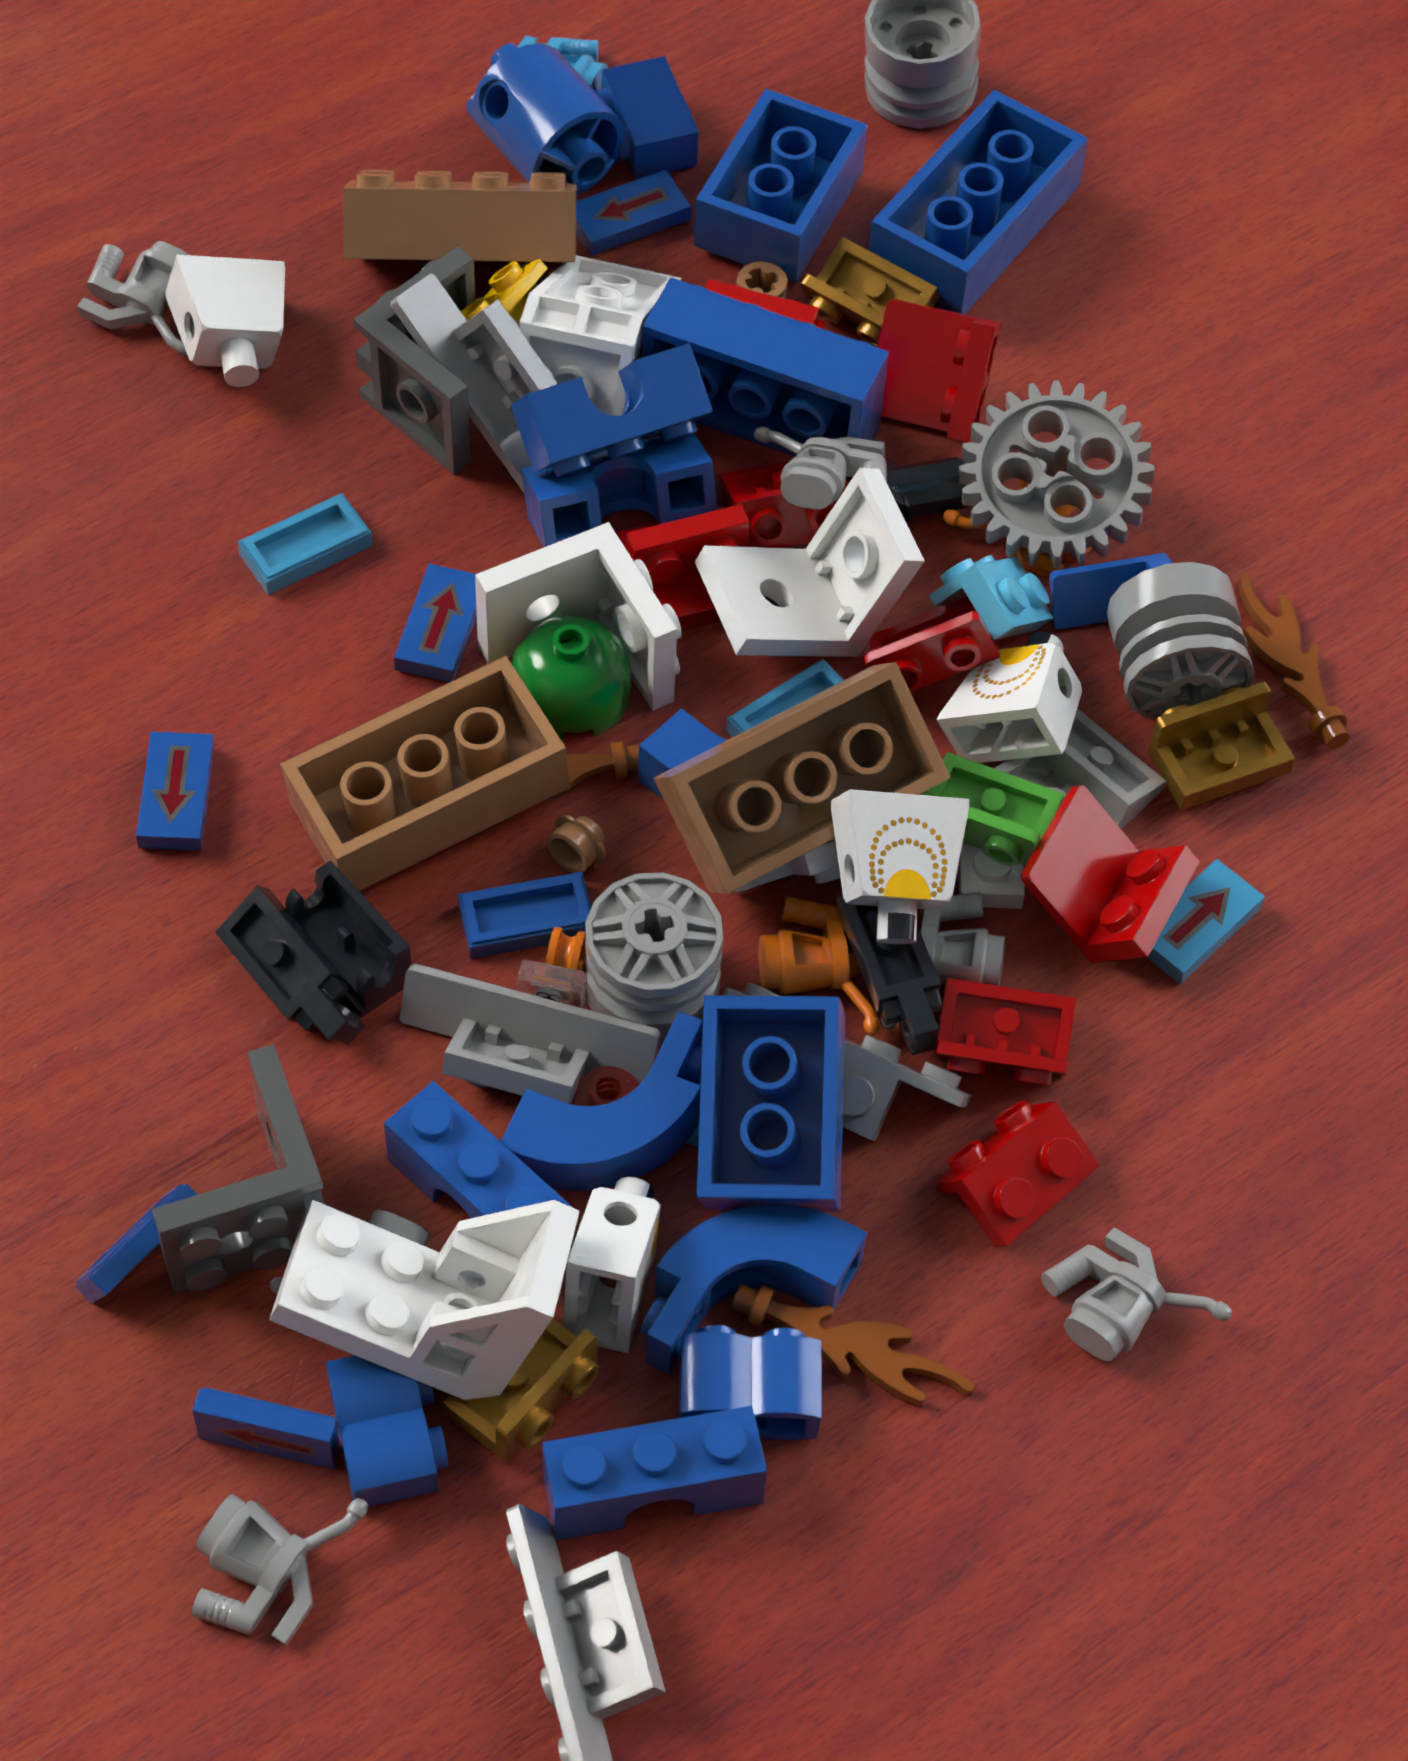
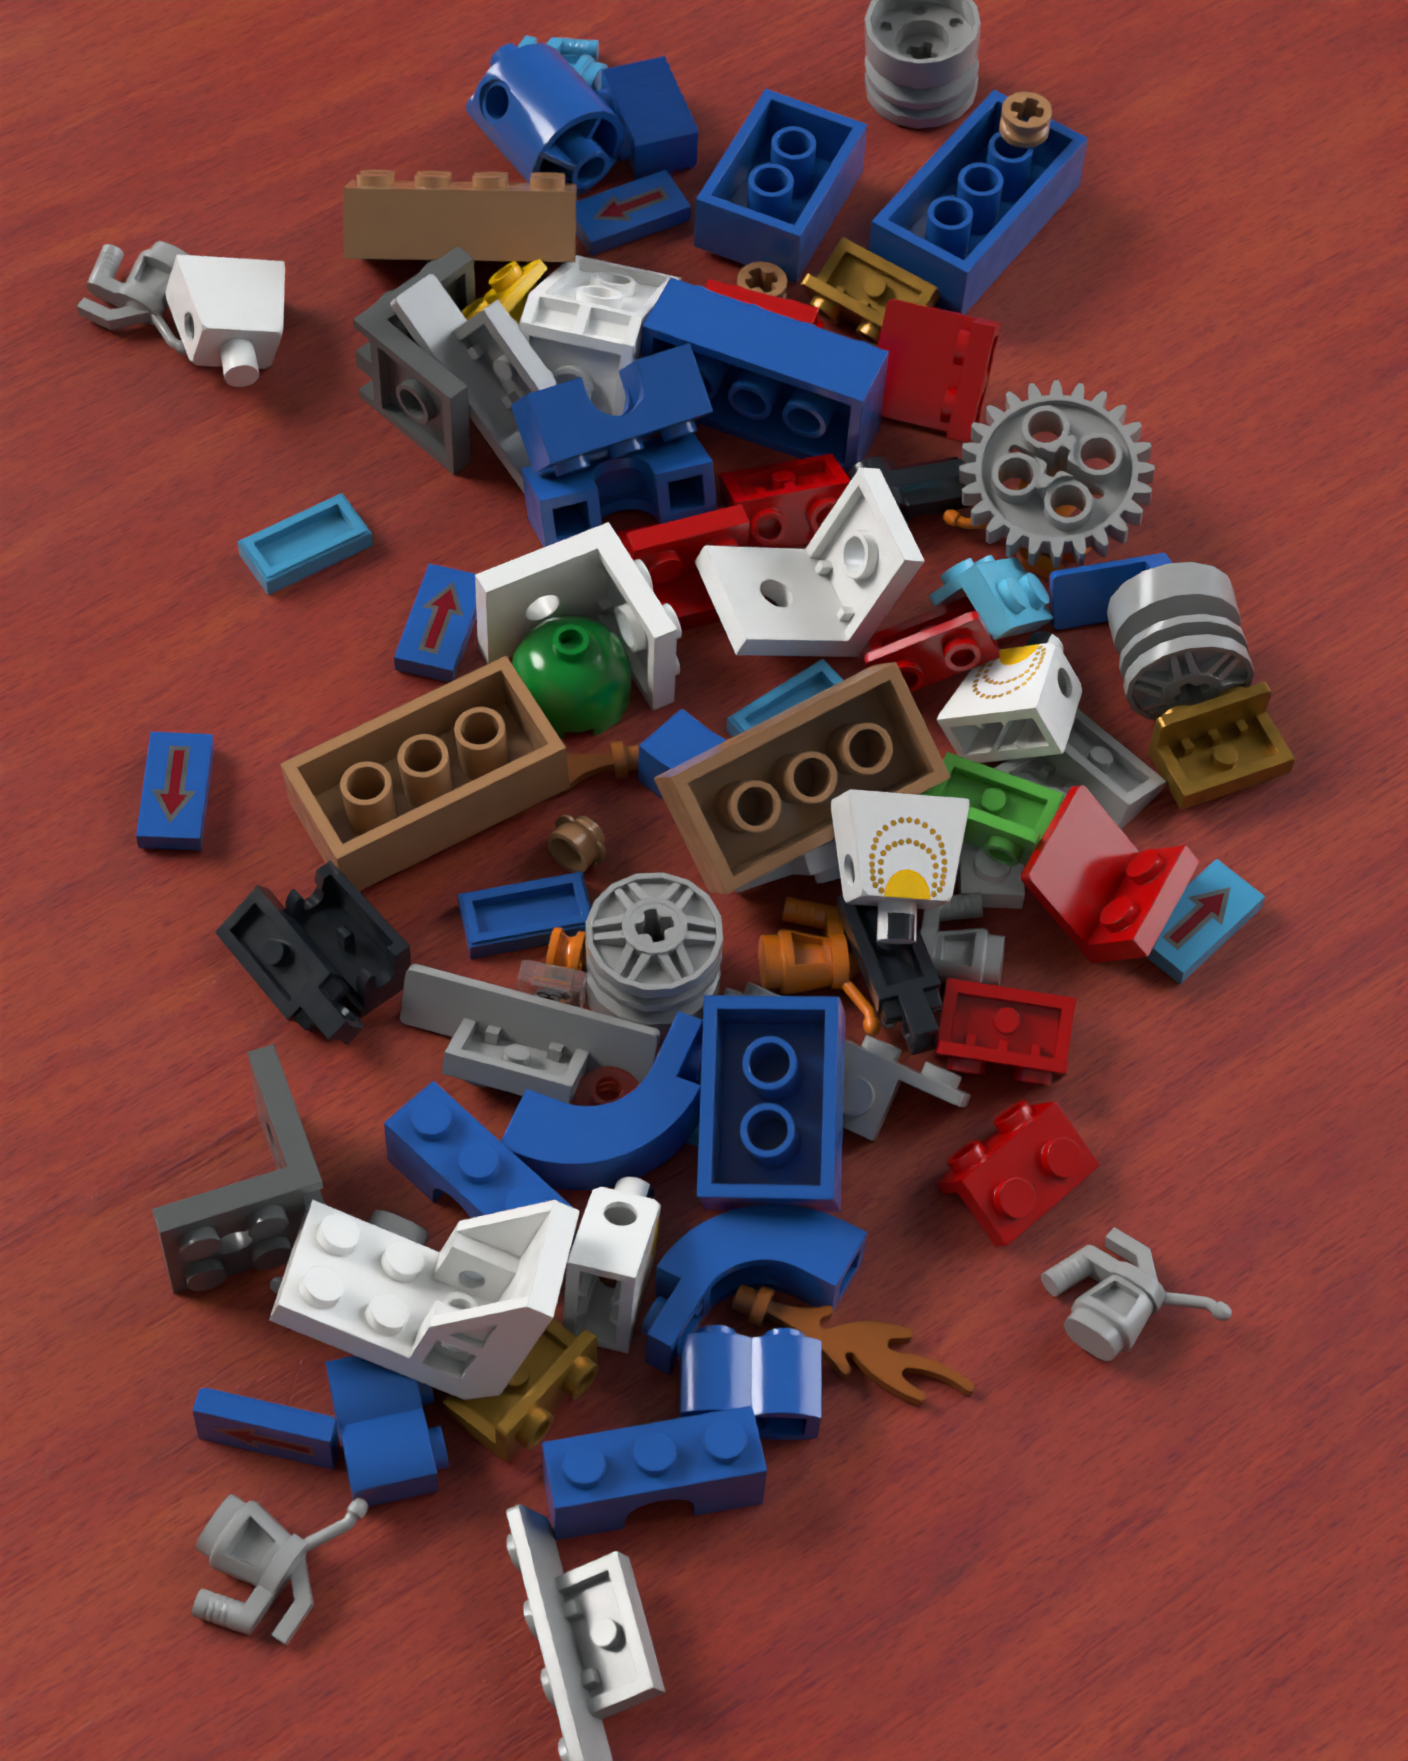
blue tile [75,1183,198,1304] -> none
light grey piece [754,427,887,509] -> none
dark orange piece [1238,574,1350,749] -> none
none -> medium nougat bush [999,91,1052,148]

